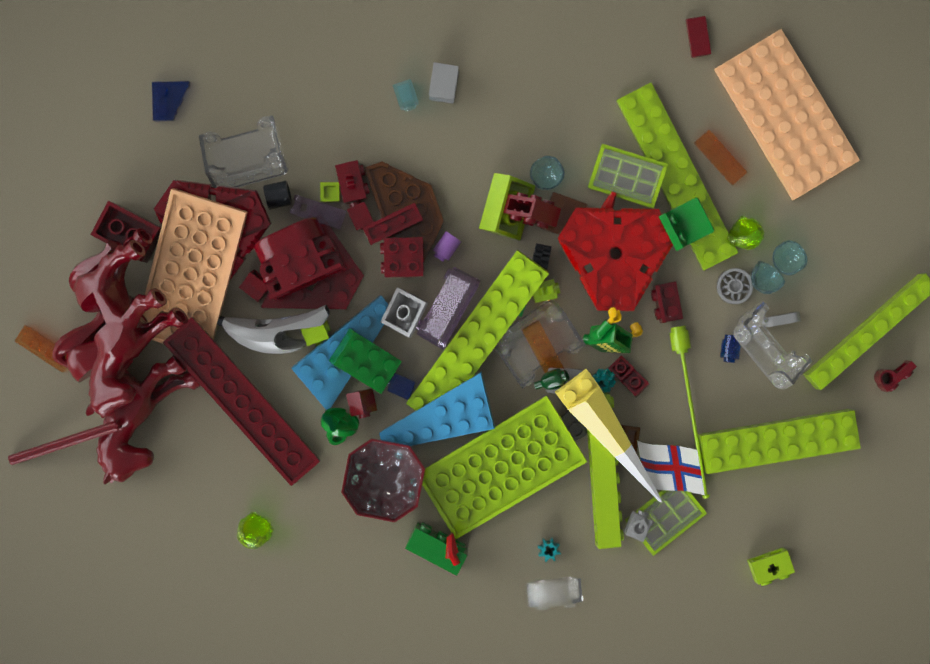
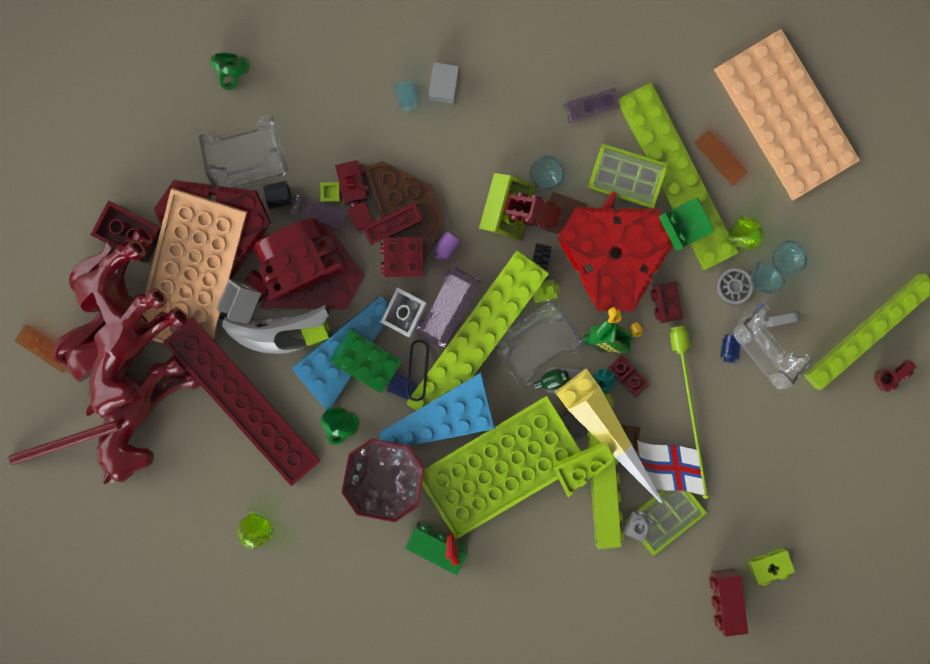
clear blue wing [152,81,190,122] -> none
dark red brick [346,388,378,419] -> none
clear orange plate [521,320,564,373] -> none
clear brick [527,577,583,610] -> none
teal gear [537,537,561,562] -> none
dark red tile [685,16,711,58] -> none
lime brick [698,409,861,474] -> none
none -> green tile [210,52,250,90]
none -> light grey piece [216,279,261,324]
none -> black piece [406,340,429,402]
none -> lime wing [552,441,614,498]
none -> clear purple plate [563,88,621,123]
none -> dark red brick [709,568,749,637]

